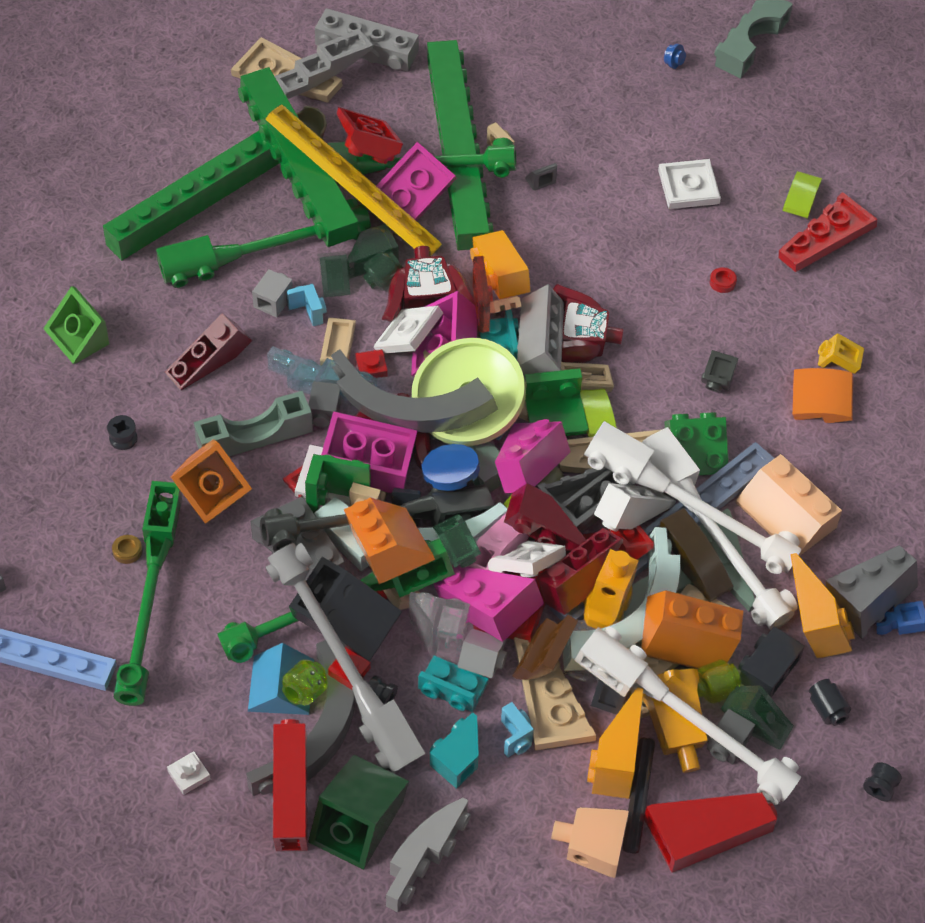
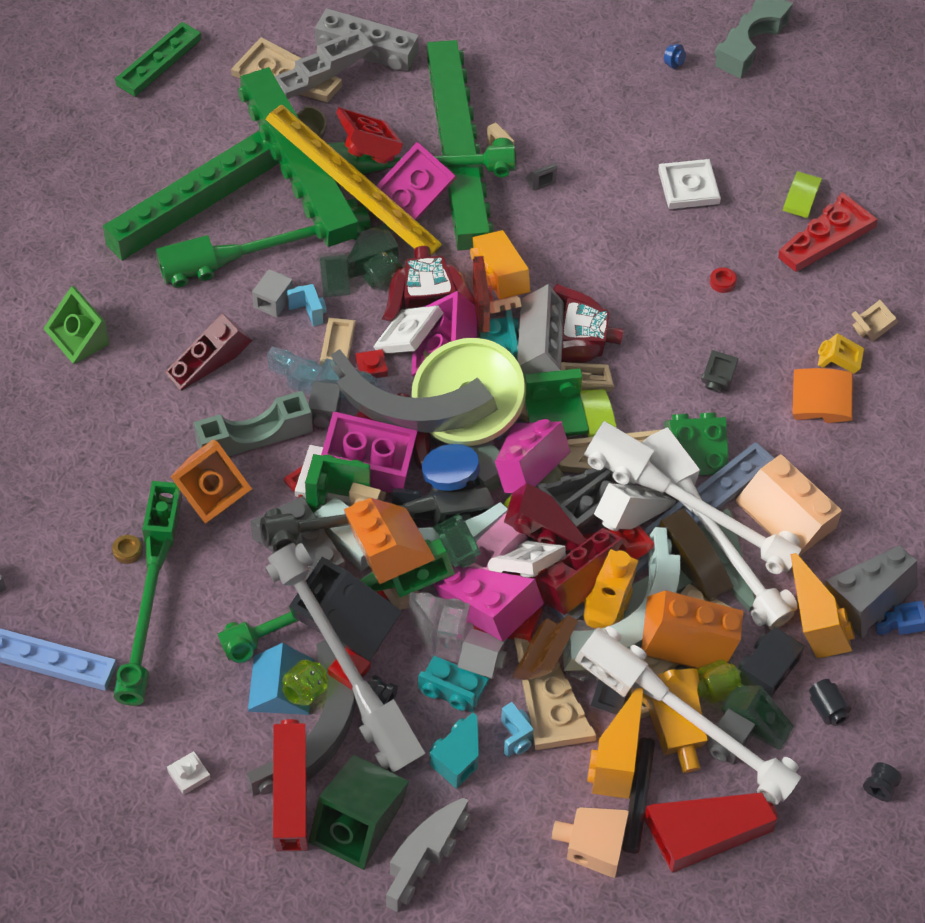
black wheel [107,415,138,450] -> none
none -> green plate [115,22,202,97]
none -> tan bracket [851,300,898,342]

